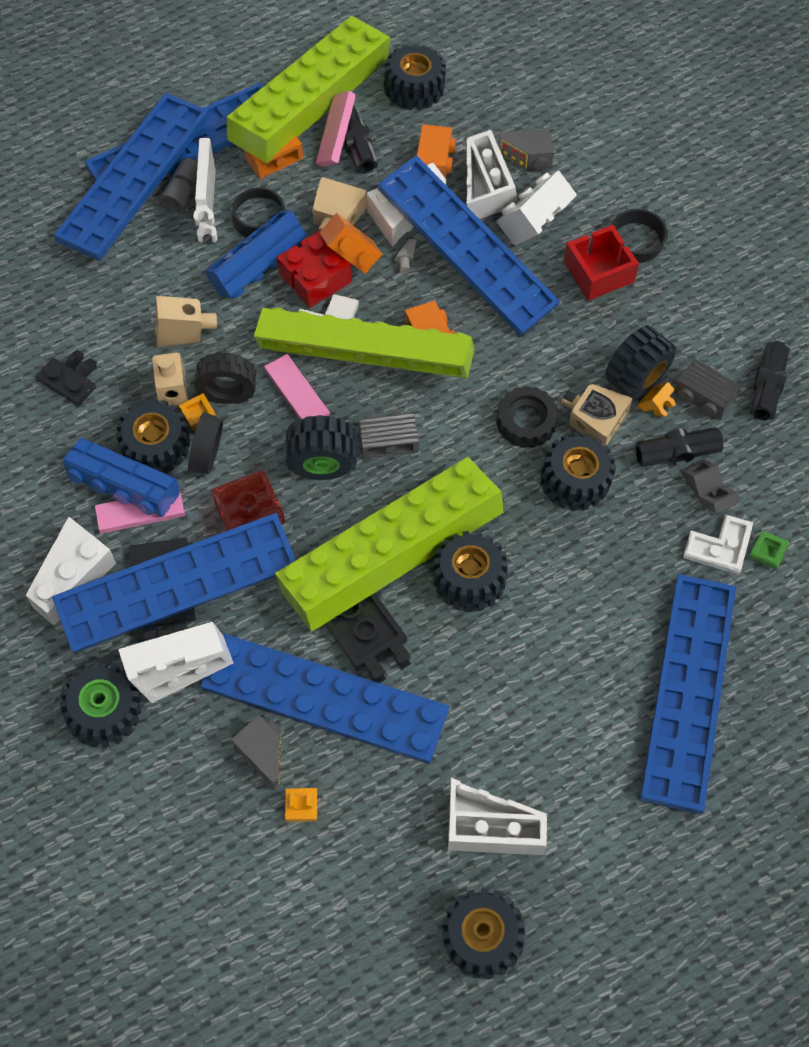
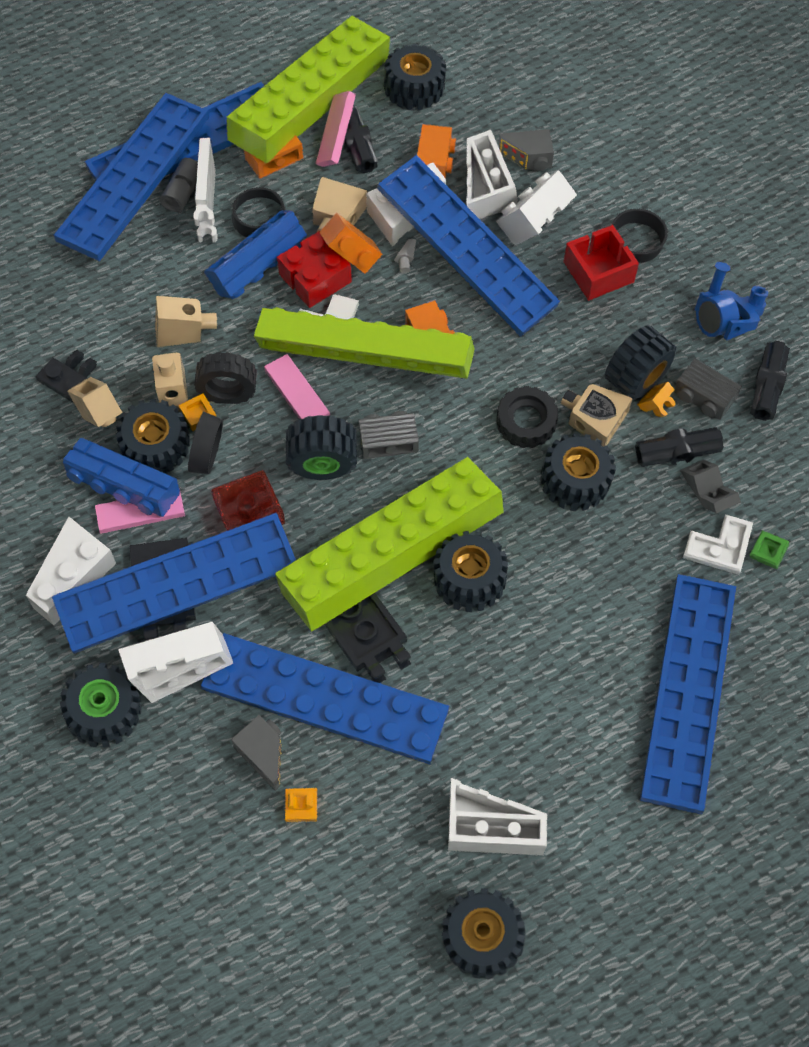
none -> tan brick [67,377,122,427]
none -> blue piece [694,262,769,340]

